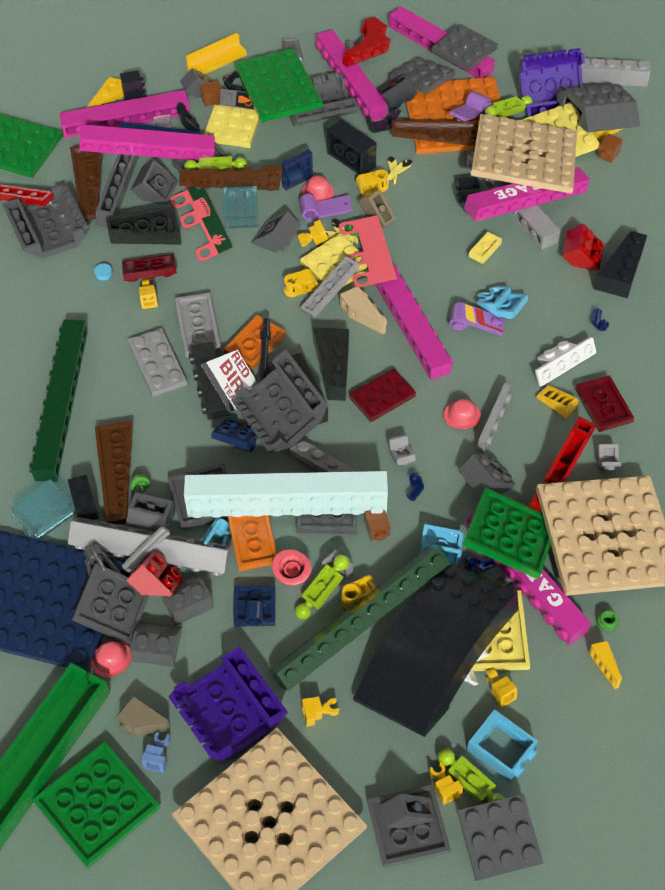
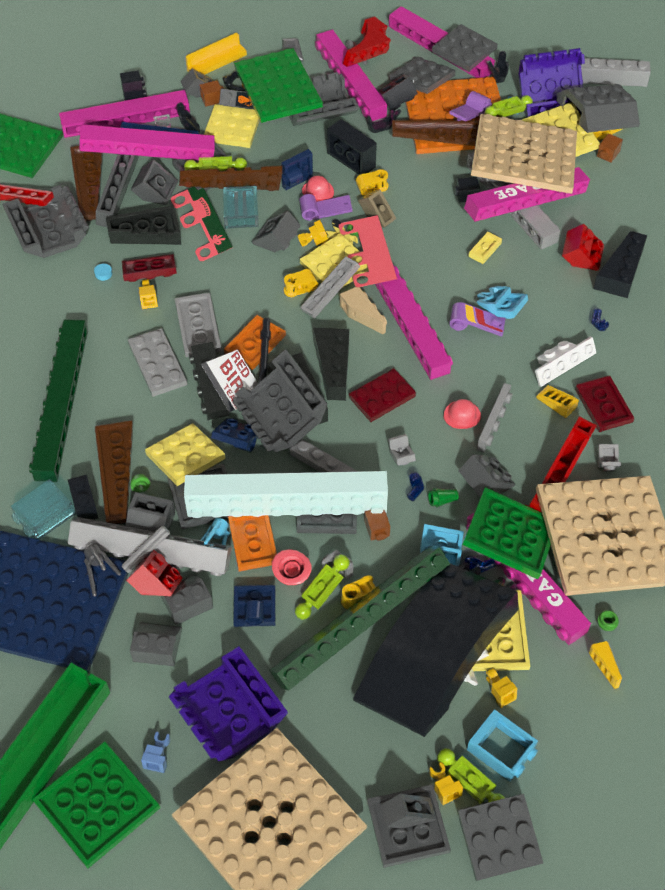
dark grey plate [72,563,149,645] -> none
yellow wing [86,76,123,108] -> none
coral hat [91,641,132,678] -> none
dark tan slope [117,697,170,737] -> none
yellow piece [301,697,339,727] -> none
light yellow piece [387,157,412,185] -> none
none -> light yellow plate [145,423,226,486]
none -> green cone [428,488,459,508]
none -> black helmet [486,51,509,84]

